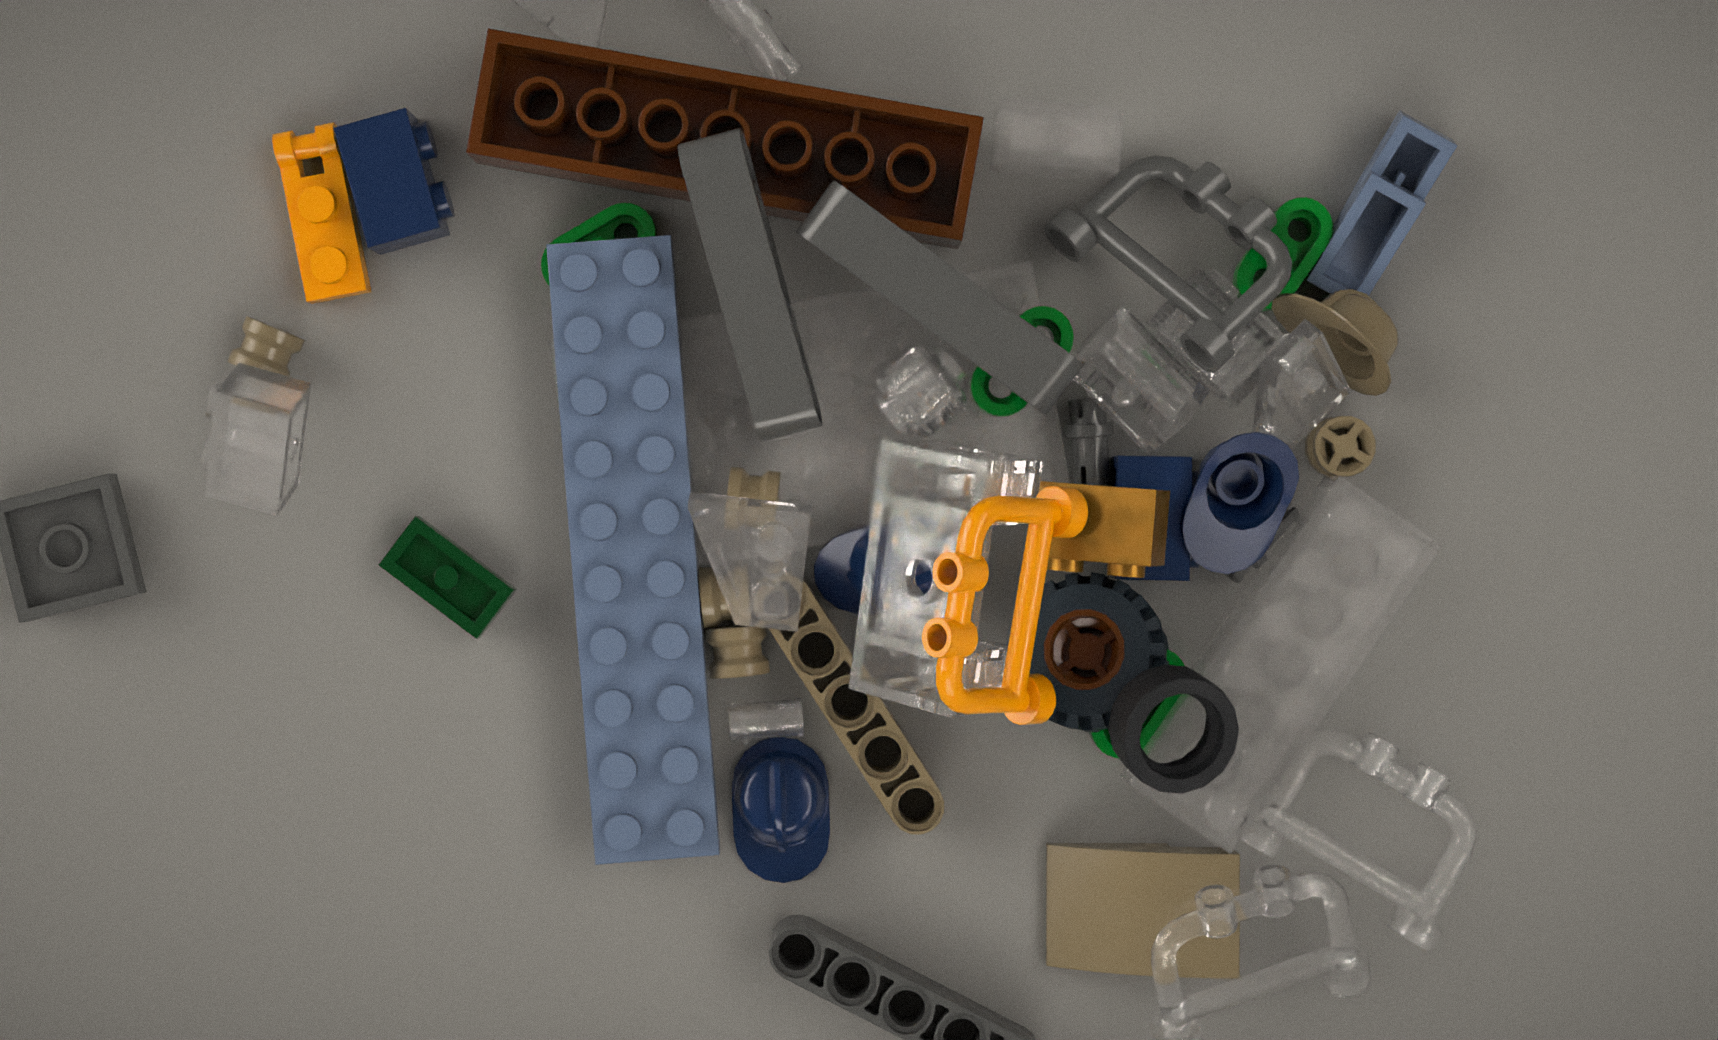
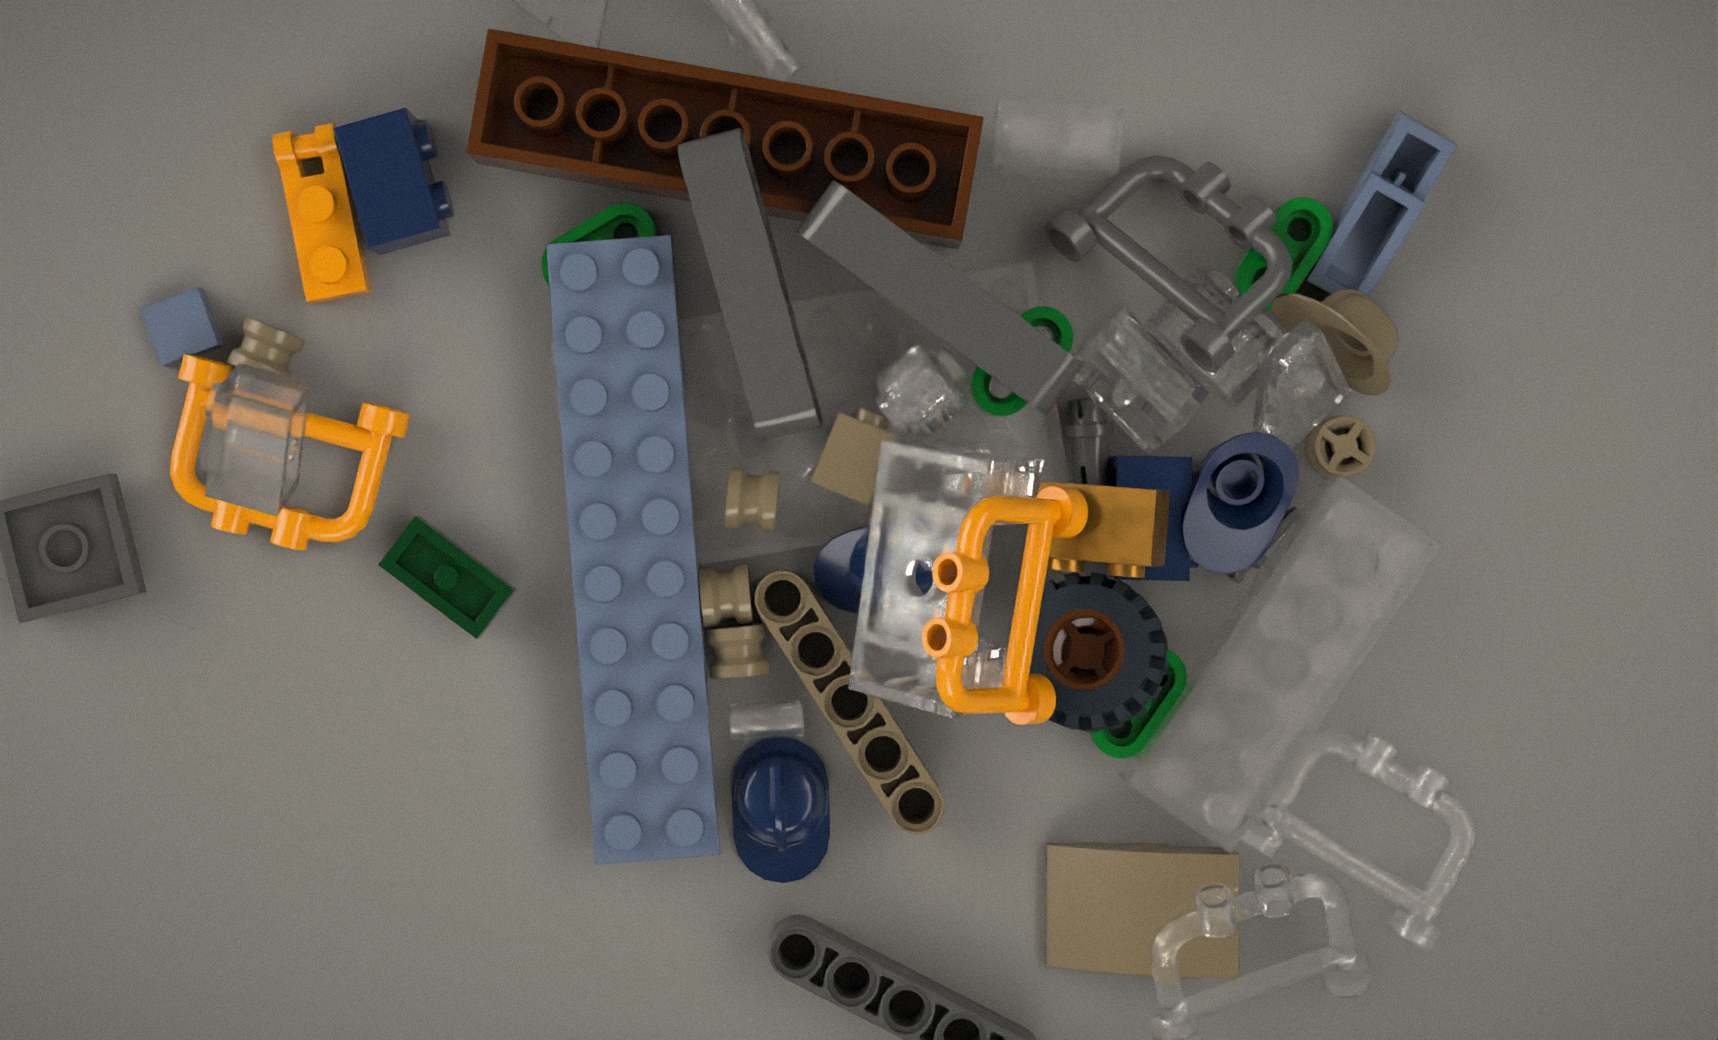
clear wing [688,492,812,632] -> none
black tyre [1108,665,1239,794] -> none
none -> sand blue tile [140,287,225,367]
none -> light orange bar [170,354,411,551]
none -> dark tan brick [811,406,897,506]

